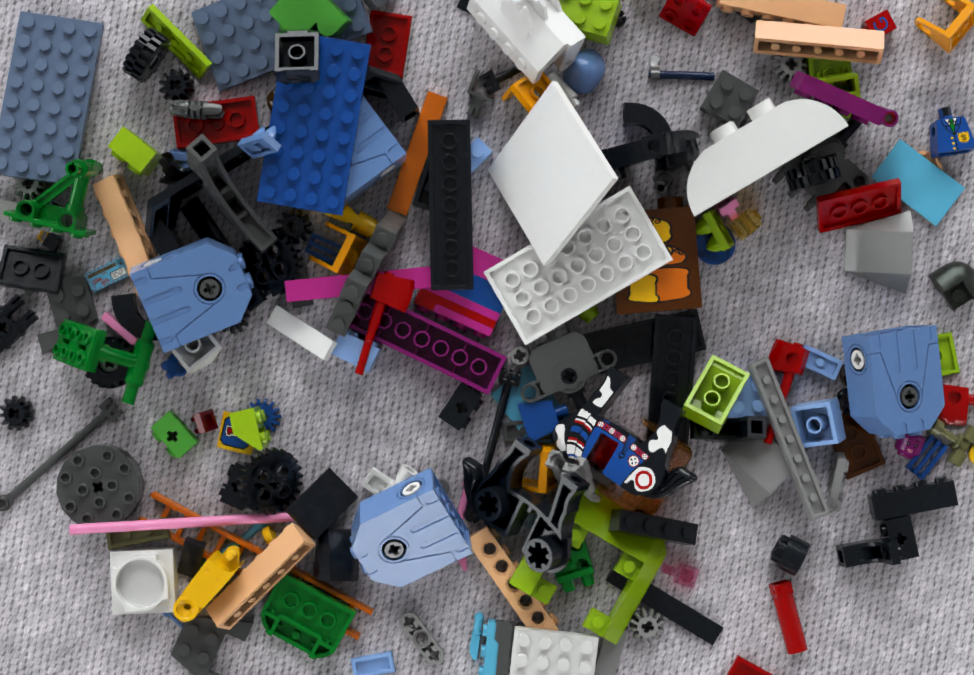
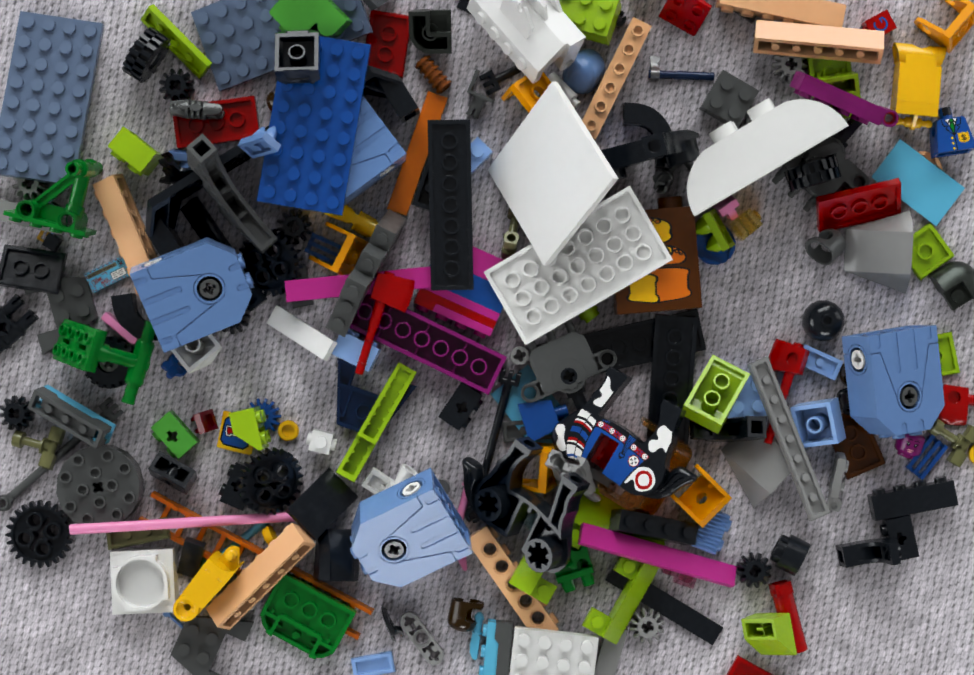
none -> black gear [5,500,74,568]
none -> olive bar [11,426,66,471]
none -> dark grey piece [27,385,116,449]
none -> black brick [148,451,197,495]
none -> yellow tile [278,420,299,441]
none -> white brick [306,428,338,455]
none -> lime slope [336,362,417,483]
none -> dark blue wing [337,358,417,432]
none -> black piece [381,606,404,642]
none -> pearl dark grey brick [408,9,452,54]
none -> dark orange piece [415,55,452,94]
none -> dark brown helmet [447,597,484,632]
none -> olive bar [501,208,520,259]
none -> dark pink tile [578,522,737,588]
none -> light nougat brick [582,17,652,141]
none -> light orange hose [670,464,732,528]
none -> medium blue brick [691,511,732,555]
none -> black gear [736,552,772,588]
none -> lime slope [741,613,797,655]
none -> black cylinder [802,300,845,341]
none -> dark grey helmet [805,228,846,265]
none -> yellow piece [890,42,947,130]
none -> lime tile [912,222,955,280]

